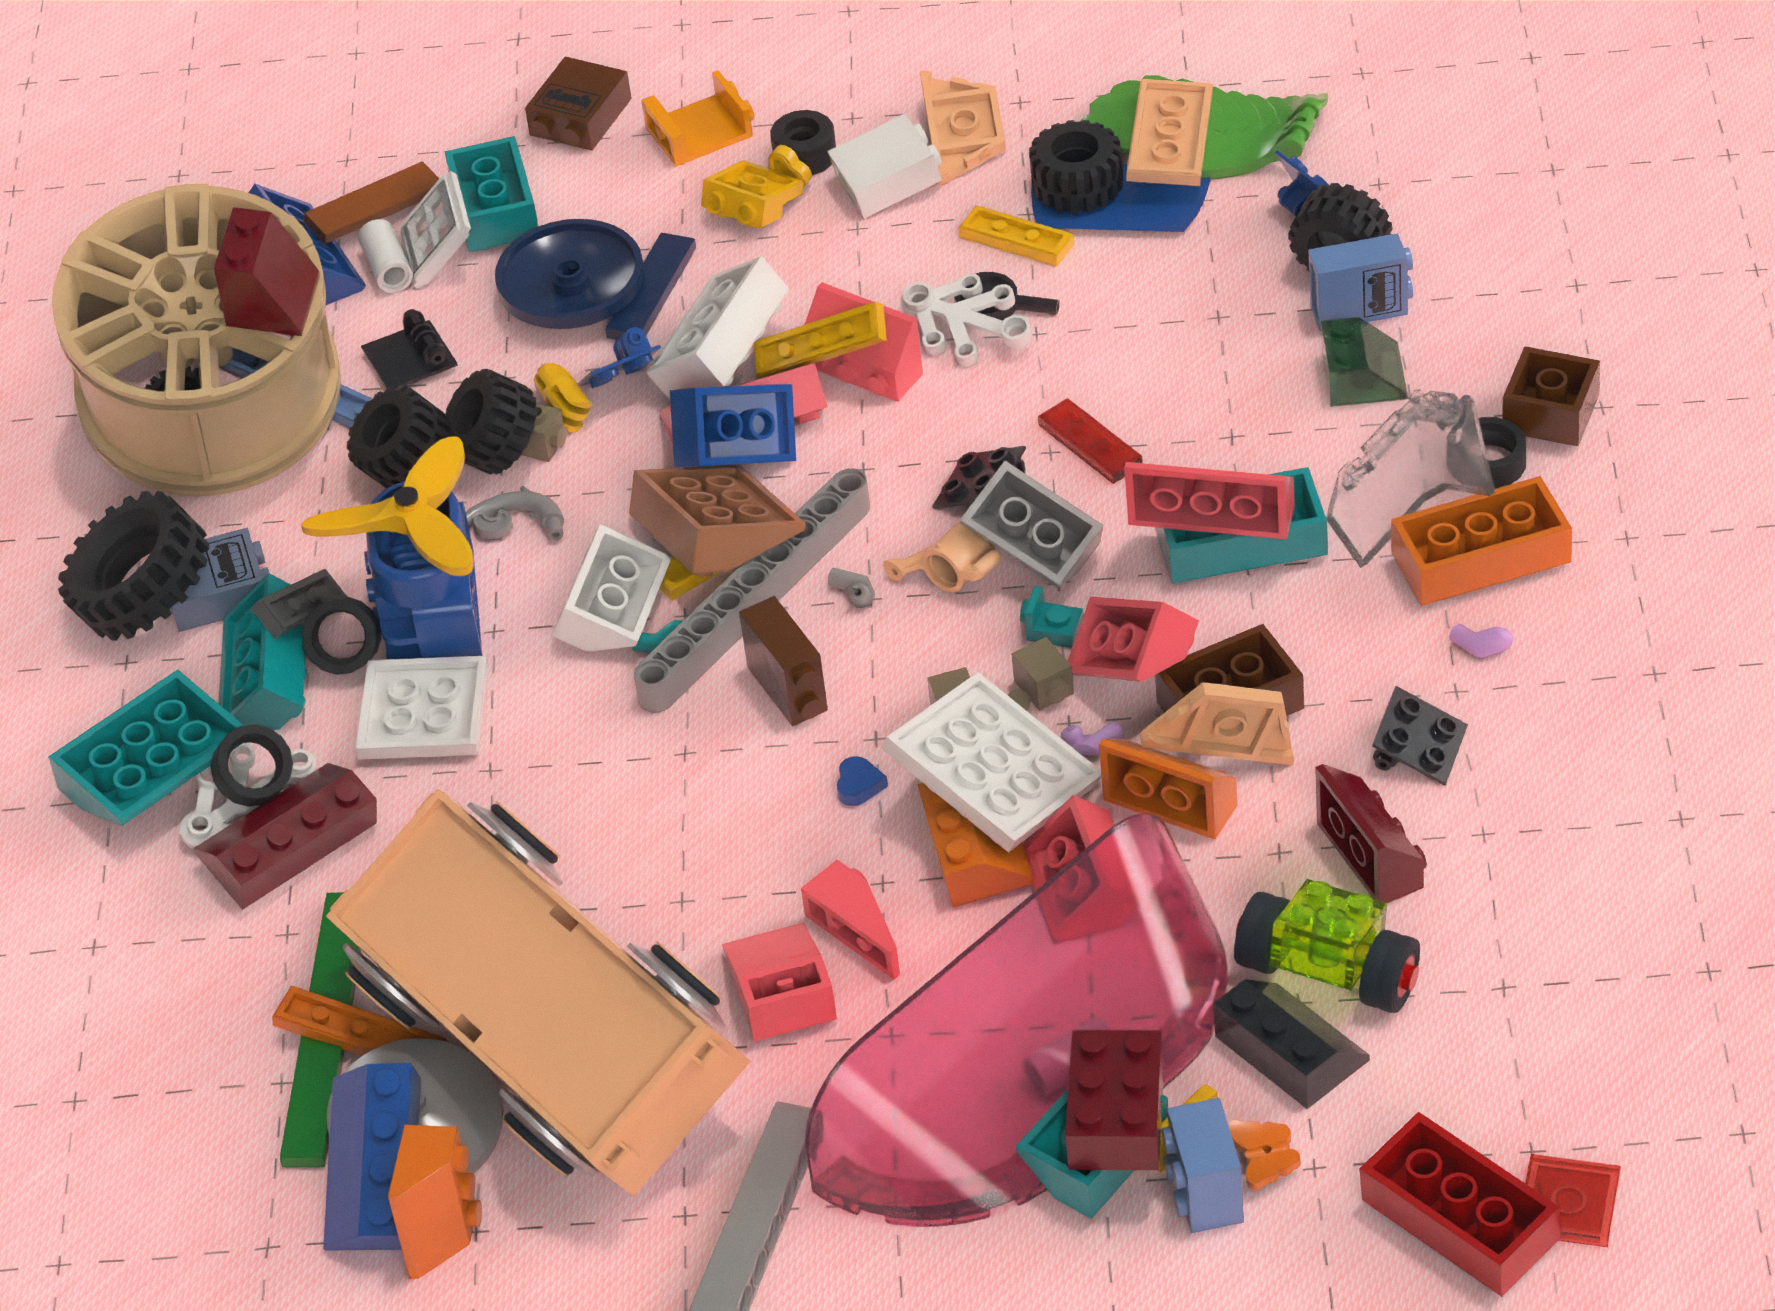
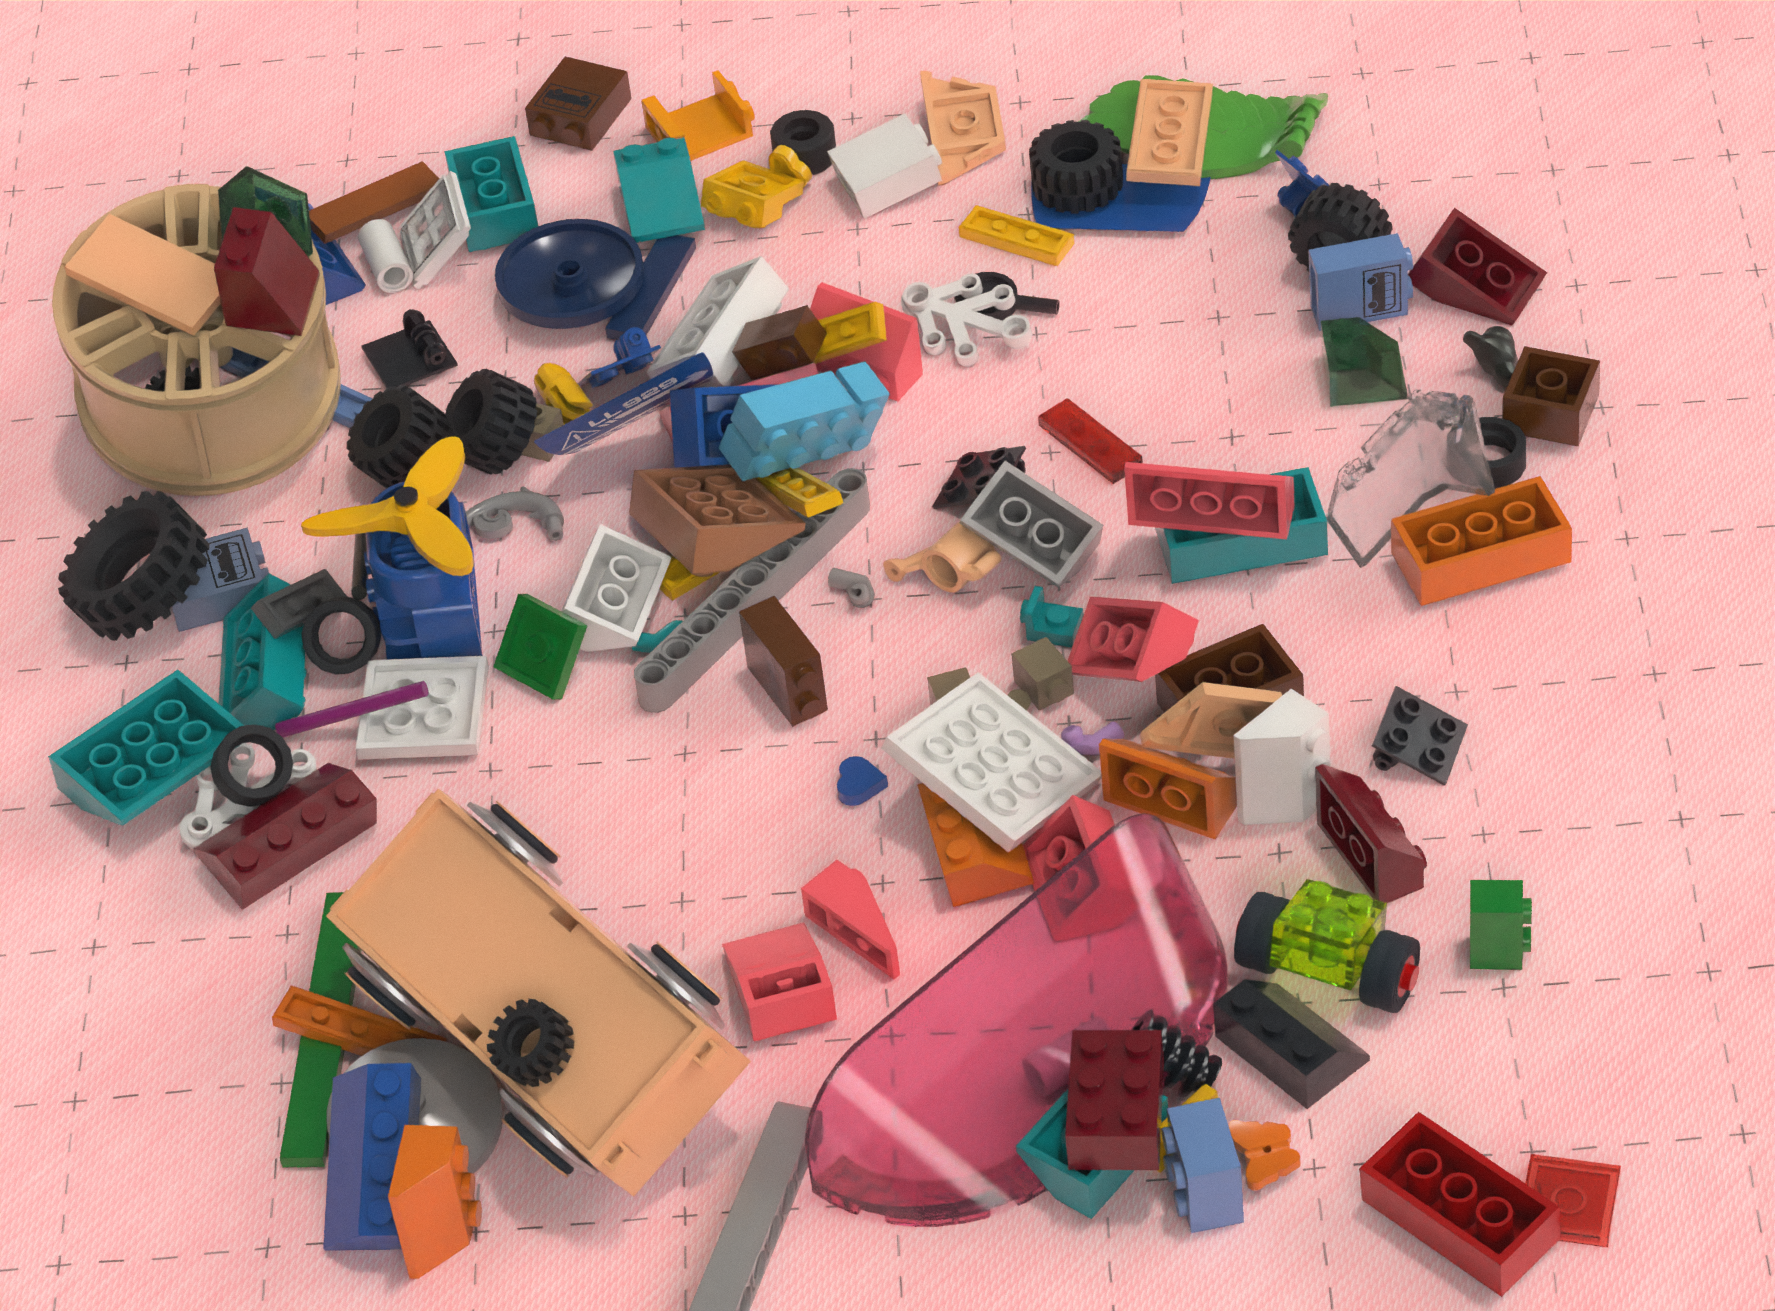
lavender arm [1449,623,1513,658] -> none
none -> light nougat tile [65,214,221,336]
none -> clear green slope [218,166,313,257]
none -> magenta bar [275,681,429,738]
none -> pearl dark grey bar [351,533,368,600]
none -> black tyre [487,999,574,1087]
none -> green plate [493,594,588,700]
none -> blue sticker [534,352,713,455]
none -> teal slope [613,137,705,243]
none -> medium azure piece [719,362,890,481]
none -> reddish brown brick [732,305,827,380]
none -> yellow tile [756,468,843,518]
none -> black piece [1132,1009,1222,1098]
none -> white slope [1233,689,1331,825]
none -> dark red slope [1408,207,1548,325]
none -> pearl dark grey animal [1463,326,1518,387]
none -> green brick [1470,880,1532,970]

